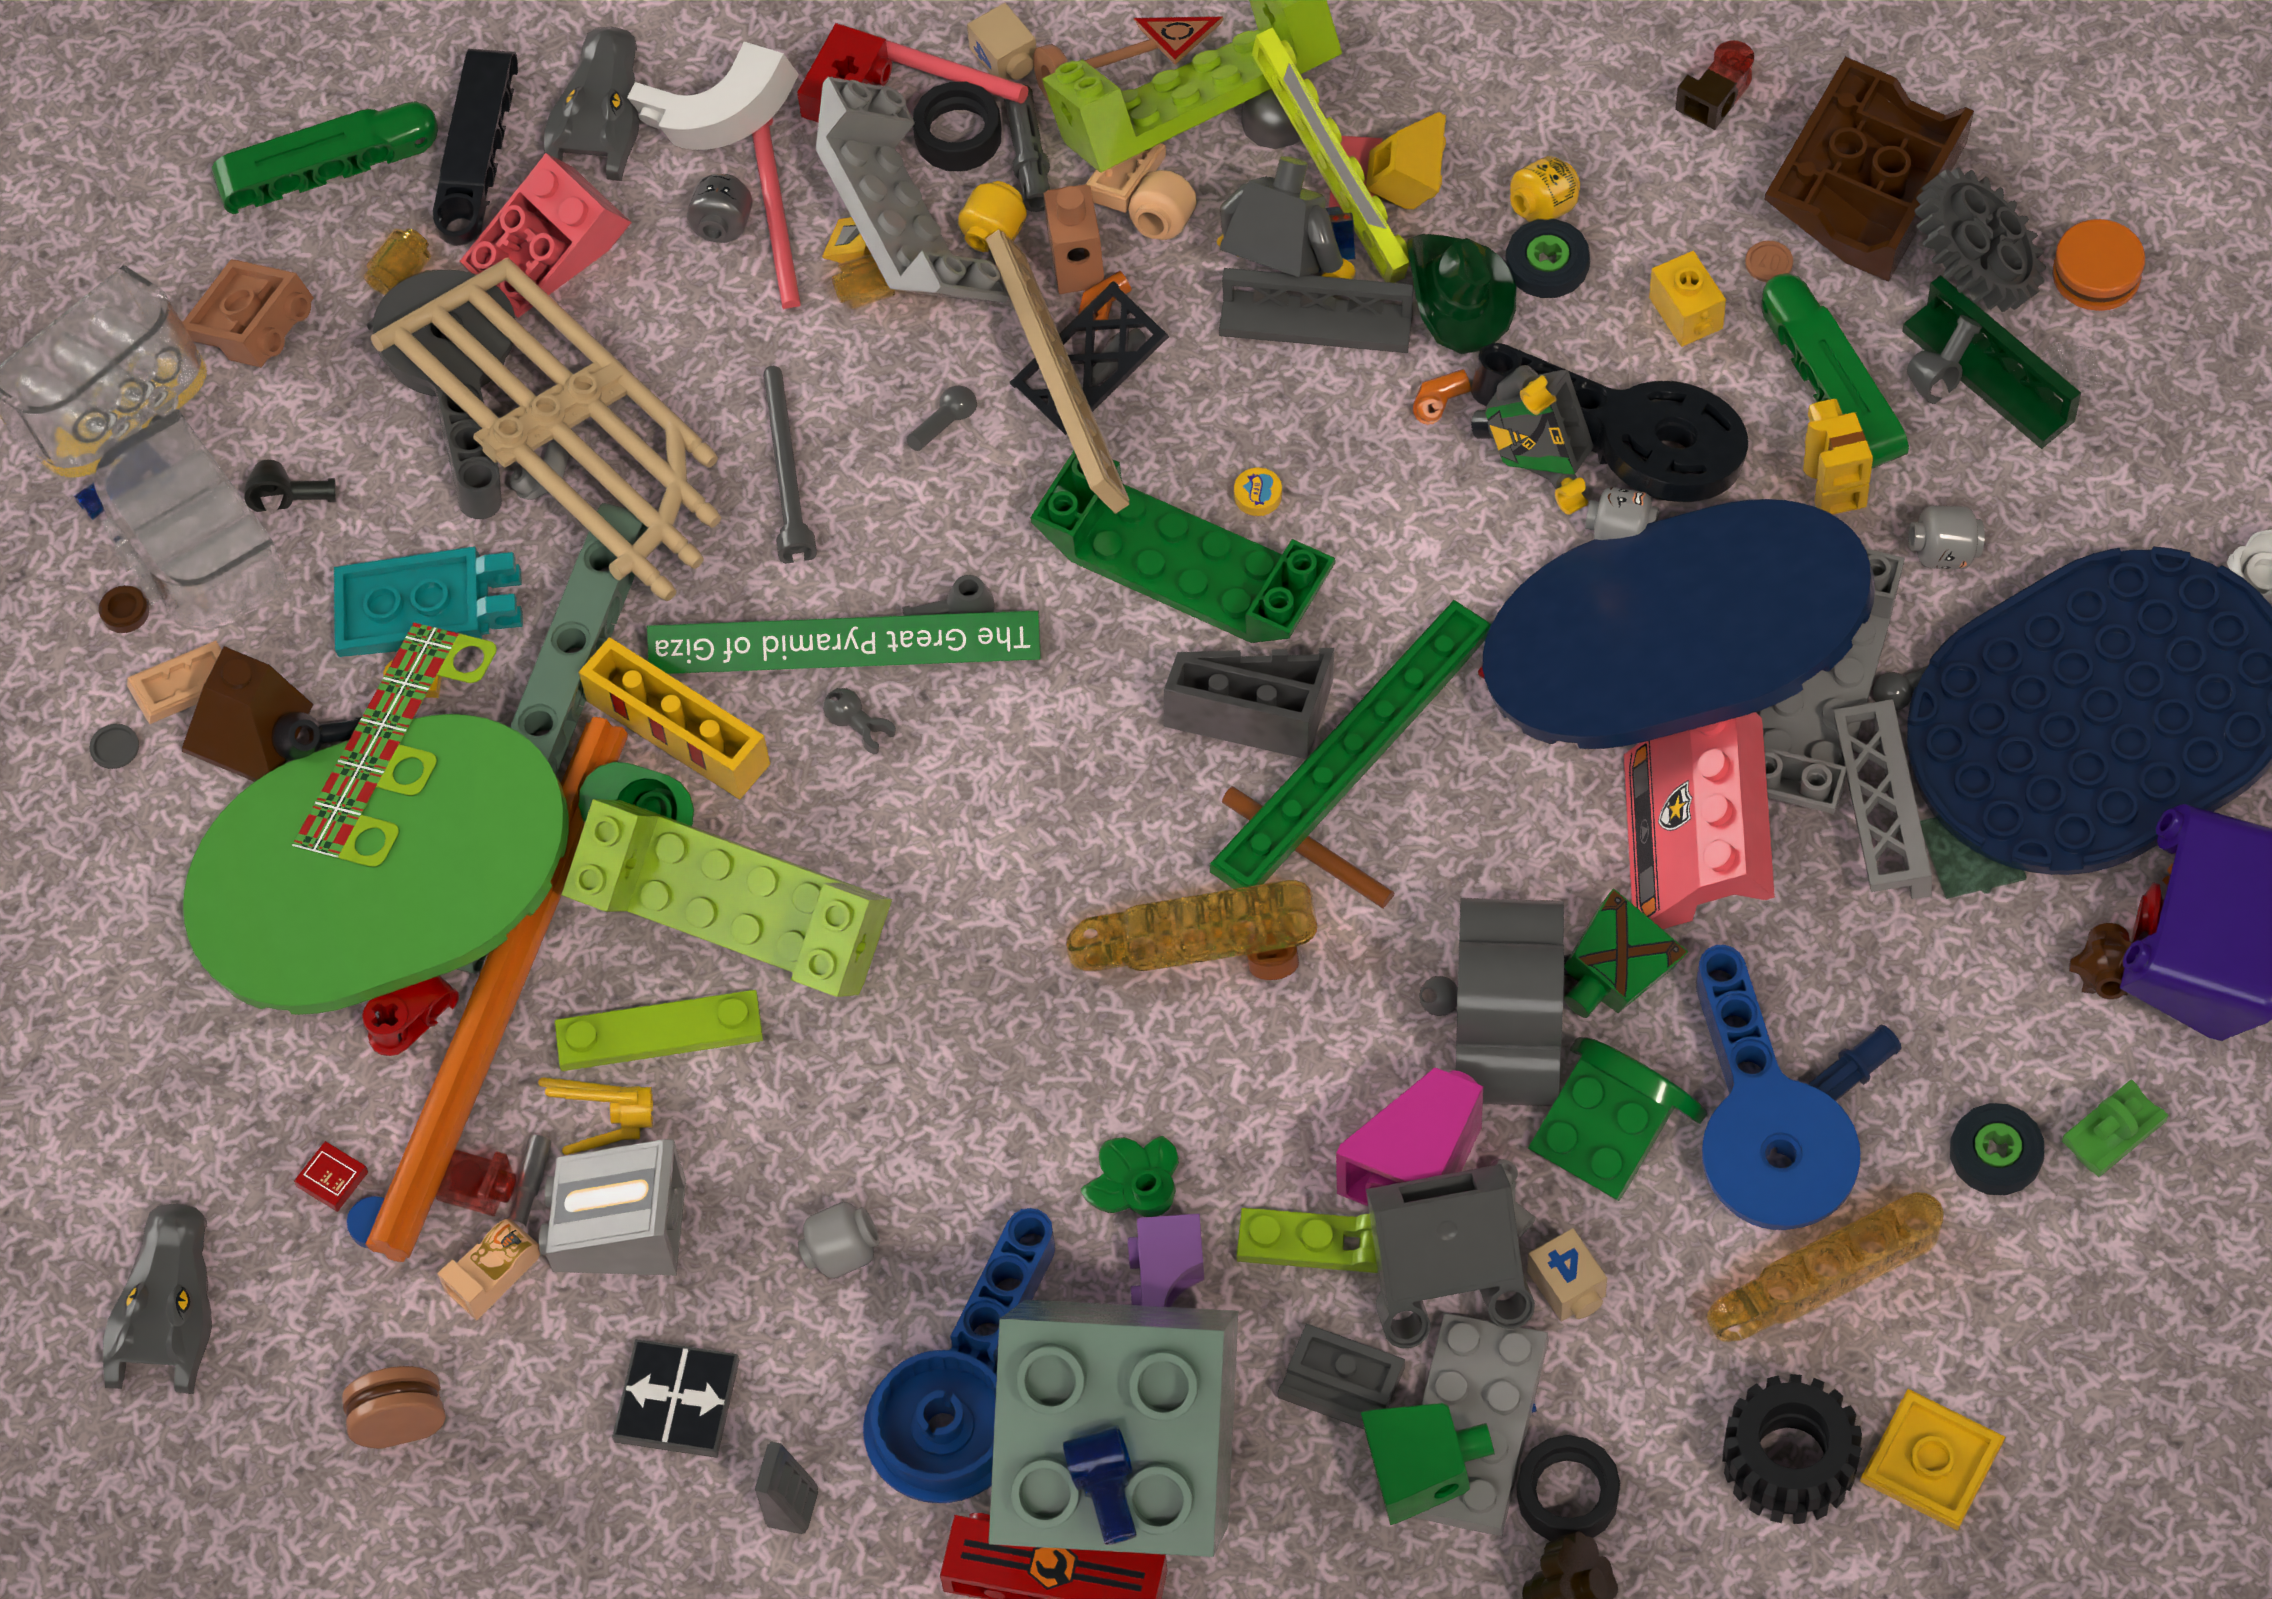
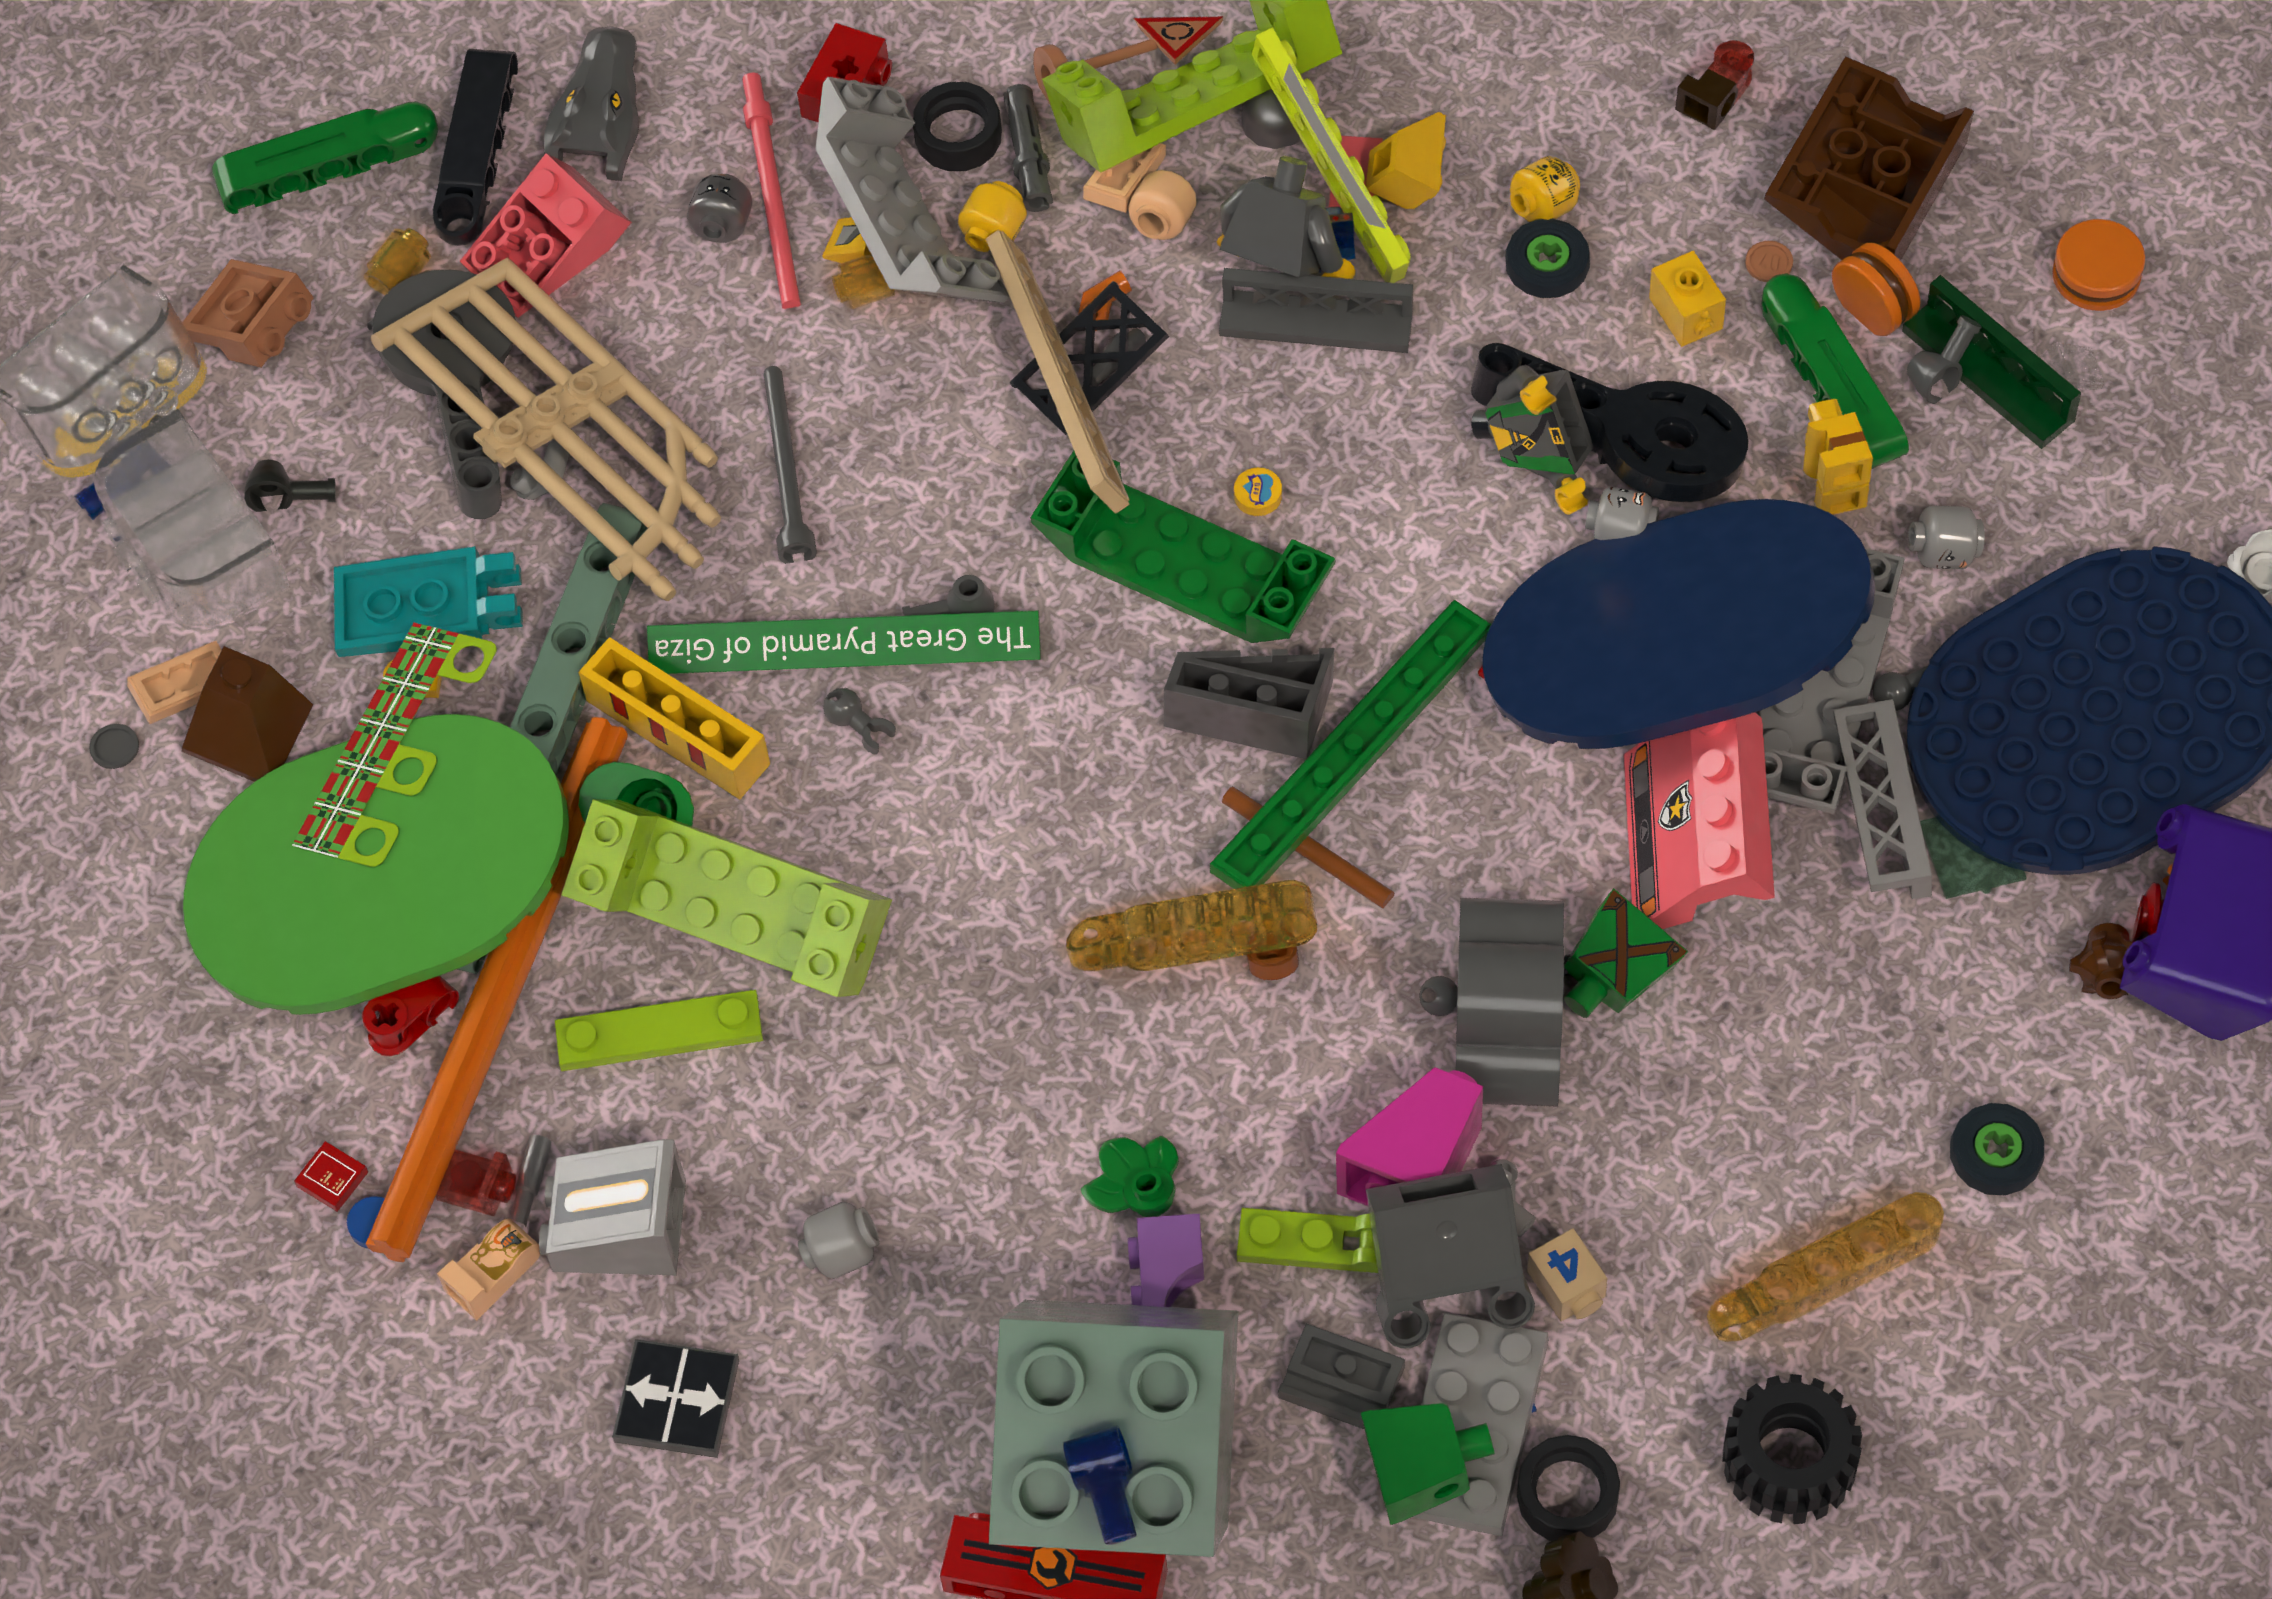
reddish brown tile [99,585,149,633] -> none
dark grey animal [103,1203,212,1394] -> none
black bar [271,712,362,761] -> none
nougat head [342,1366,446,1449] -> none
yellow plant [538,1077,653,1155] -> none
white arch [627,42,799,150] -> none
dark grey slope [755,1441,818,1534] -> none
blue beam [863,1208,1056,1503] -> none
coral bar [886,40,1028,104] -> none
dark grey bar [906,385,977,451] -> none
tan brick [967,3,1036,80] -> none
nougat torso [1044,184,1105,294] -> none
dark green hat [1407,234,1517,354] -> none
orange arm [1413,369,1471,425] -> none
green piece [1528,1037,1708,1201] -> none
blue beam [1696,945,1861,1230] -> none
dark blue axle [1808,1024,1902,1101] -> none
yellow tile [1860,1389,2005,1531] -> none
dark grey gear [1915,167,2046,312] -> none
bright green hips [2062,1079,2169,1177] -> none
none -> orange head [1832,242,1920,336]

